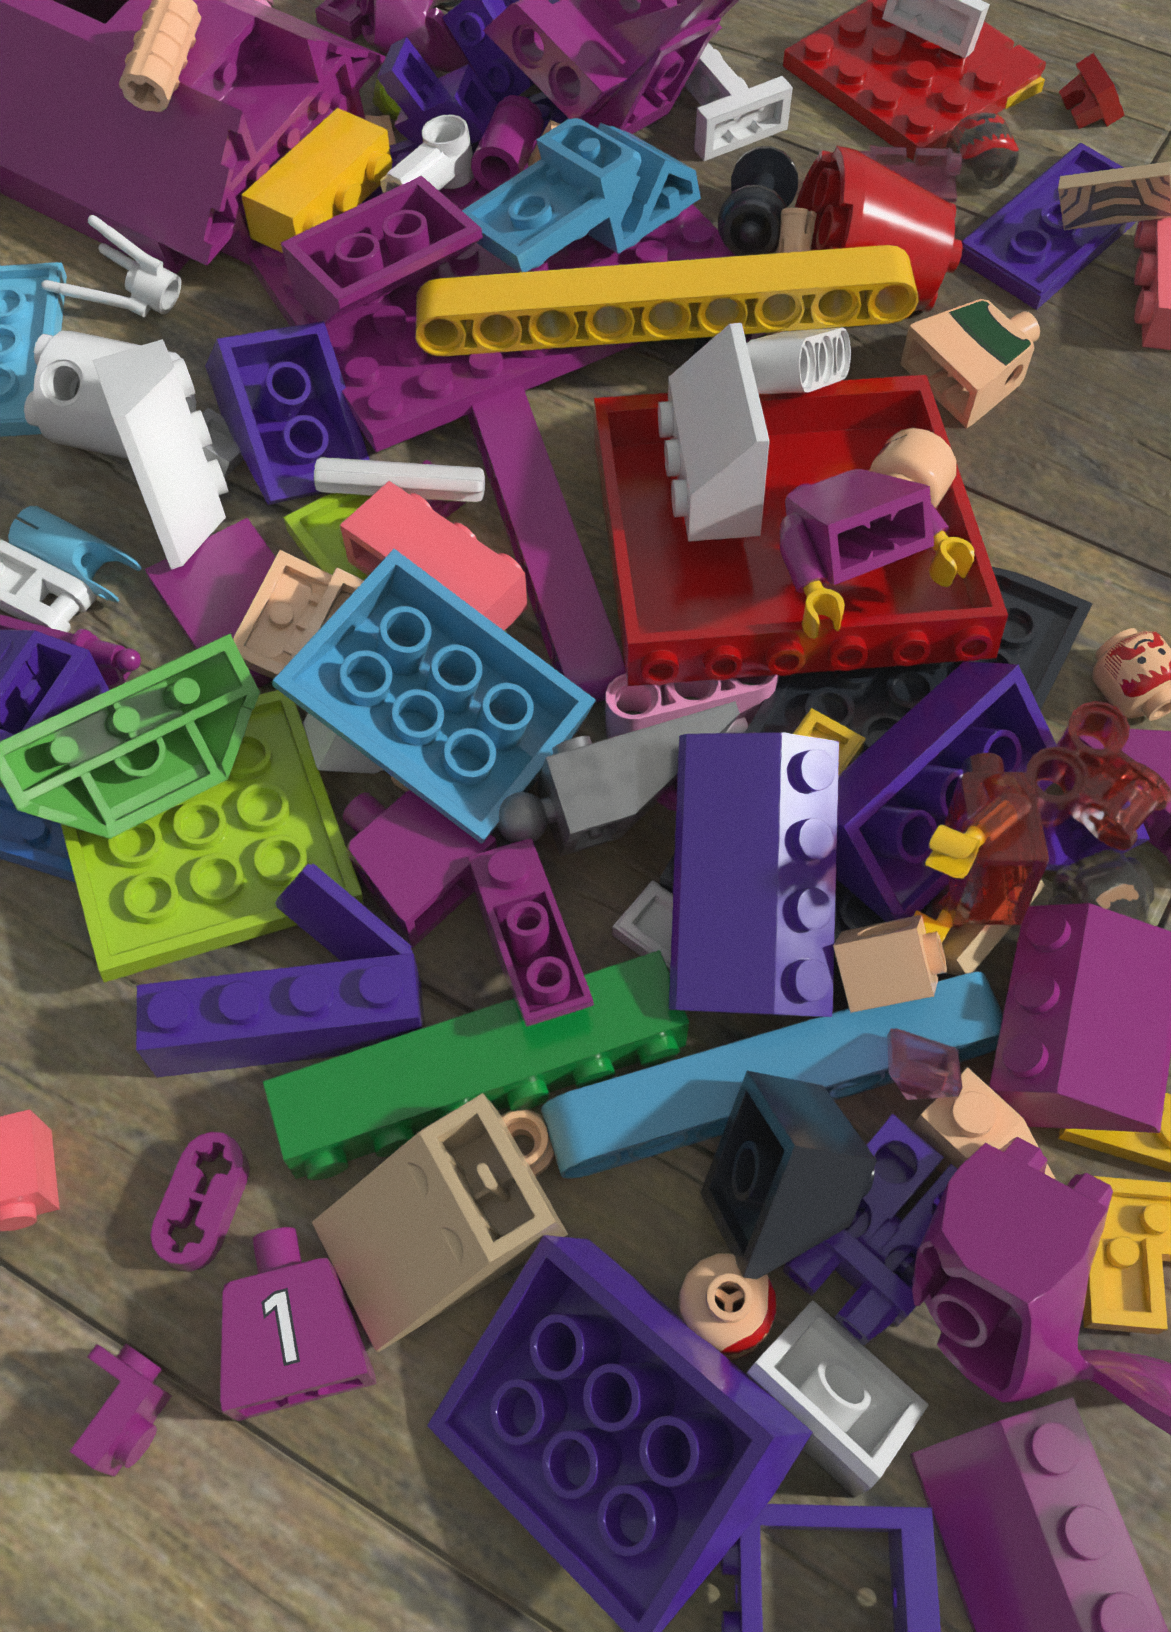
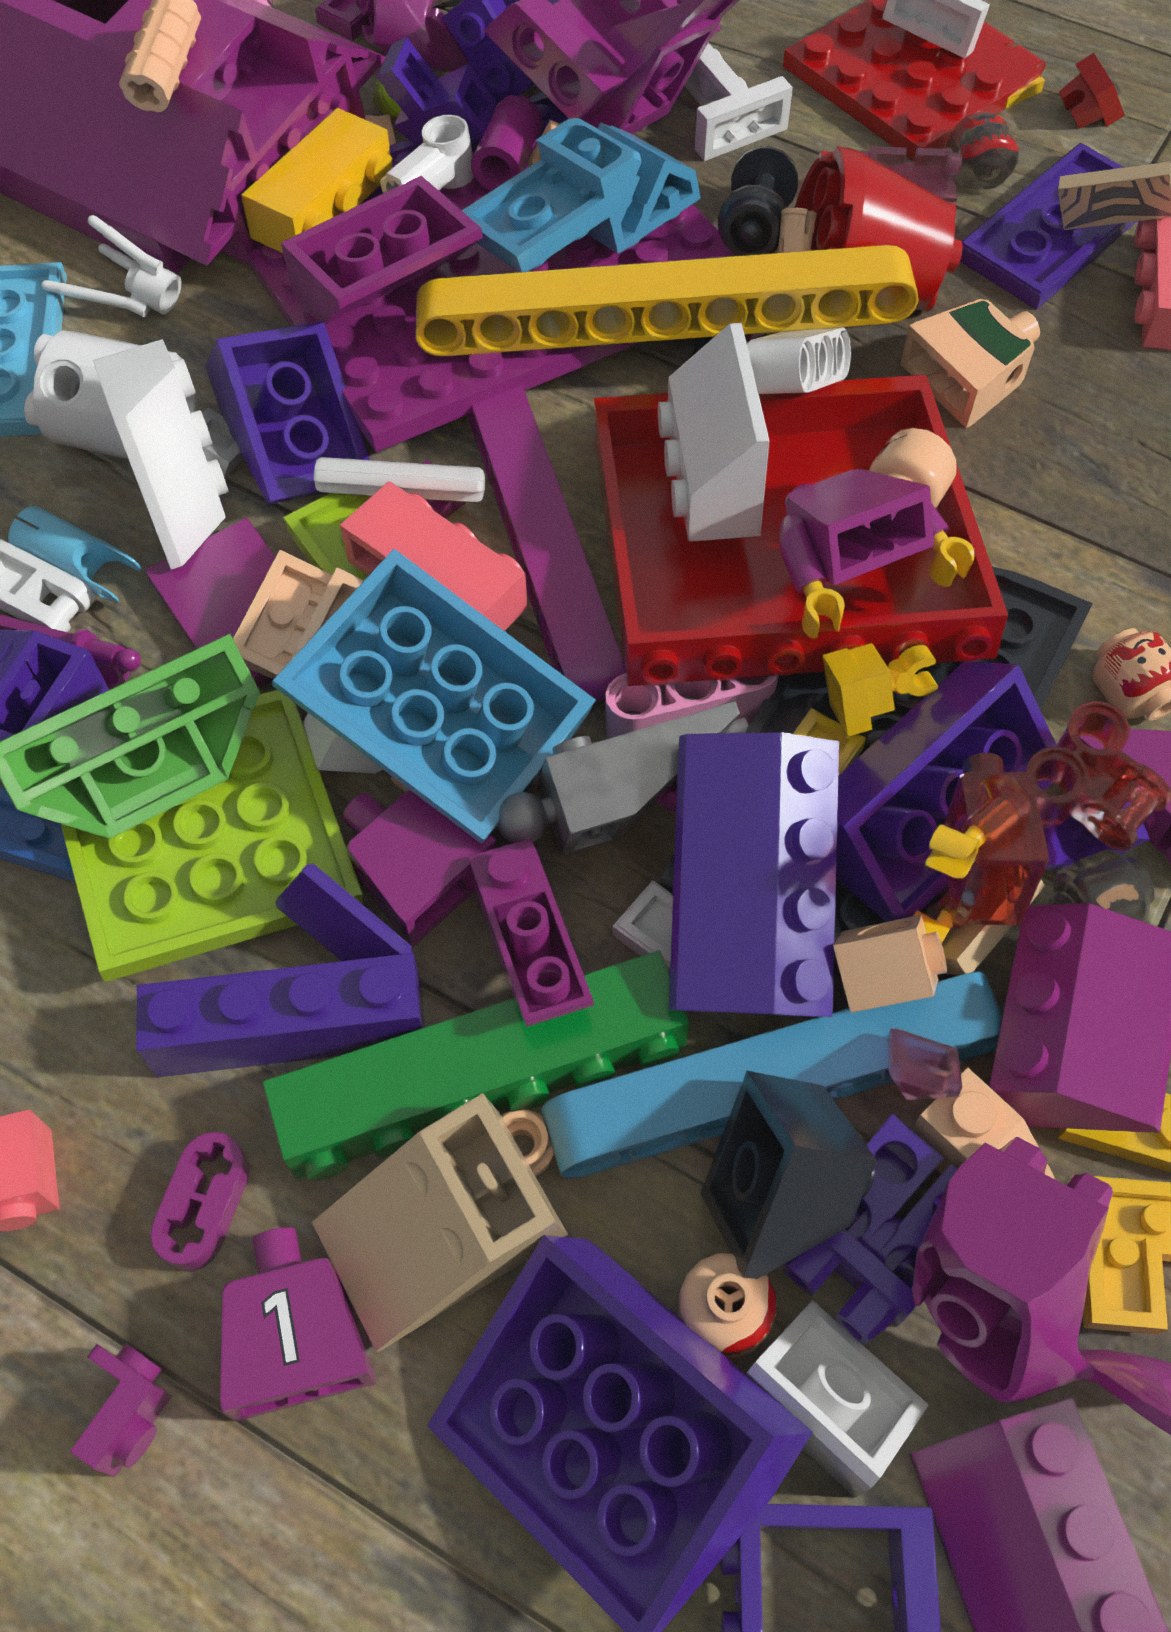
none -> yellow piece [823,643,938,737]

